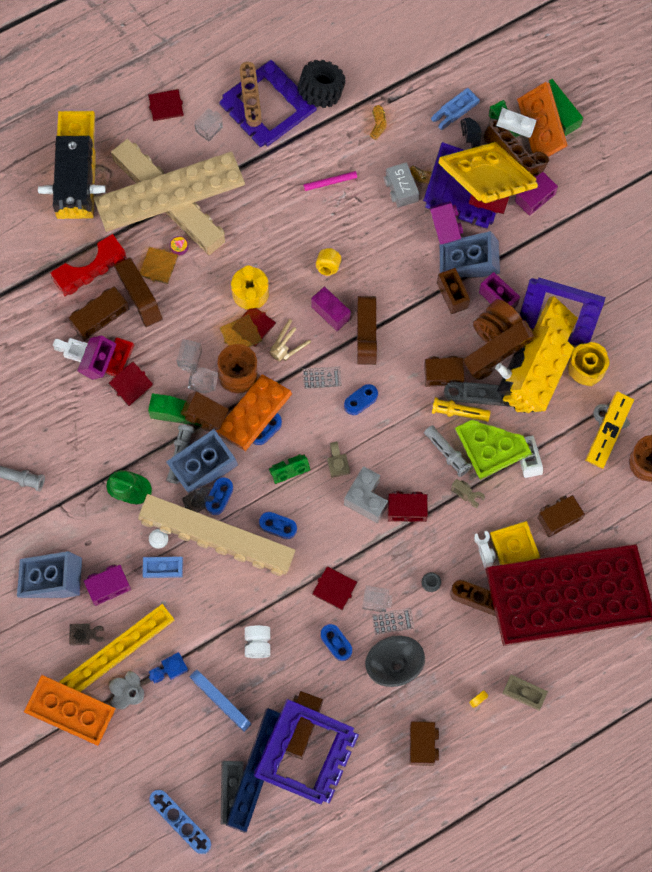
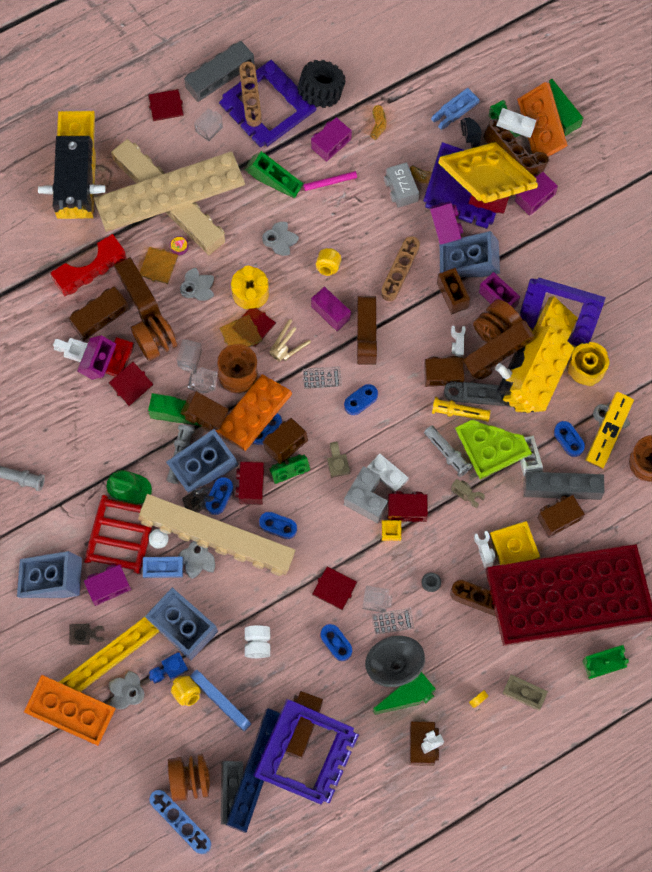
none -> red bar [84,495,153,574]
none -> dark orange wheel [130,312,178,362]
none -> sand blue slope [145,587,218,661]
none -> dark orange wheel [168,753,210,802]
none -> yellow head [171,676,201,706]
none -> light grey plate [178,541,215,579]
none -> light grey plate [180,268,214,301]
none -> dark grey brick [184,41,254,102]
none -> dark red brick [235,462,264,505]
none -> green slope [244,151,304,198]
none -> light grey plate [262,222,299,256]
none -> reddish brown brick [263,418,308,465]
none -> magenta brick [311,117,352,162]
none -> white plate [367,453,409,492]
none -> green slope [373,672,436,715]
none -> medium nougat beam [381,236,420,301]
none -> yellow tile [382,520,401,541]
none -> white plate [421,730,444,754]
none -> white plate [451,326,466,358]
none -> dark grey brick [523,472,605,500]
none -> blue plate [554,421,585,457]
none -> green hinge [582,645,629,680]

